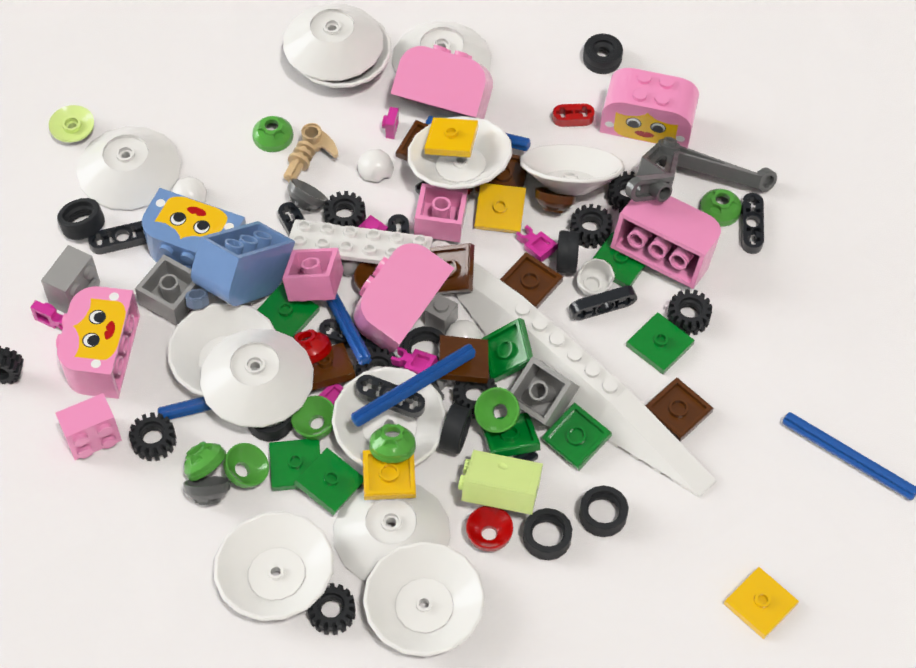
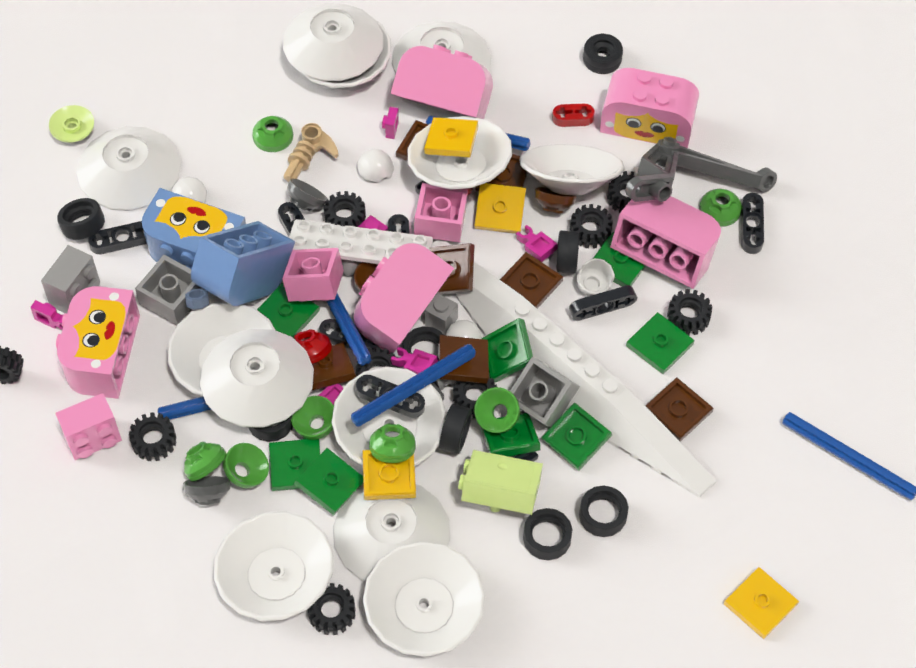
red piece [466,506,513,552] -> none

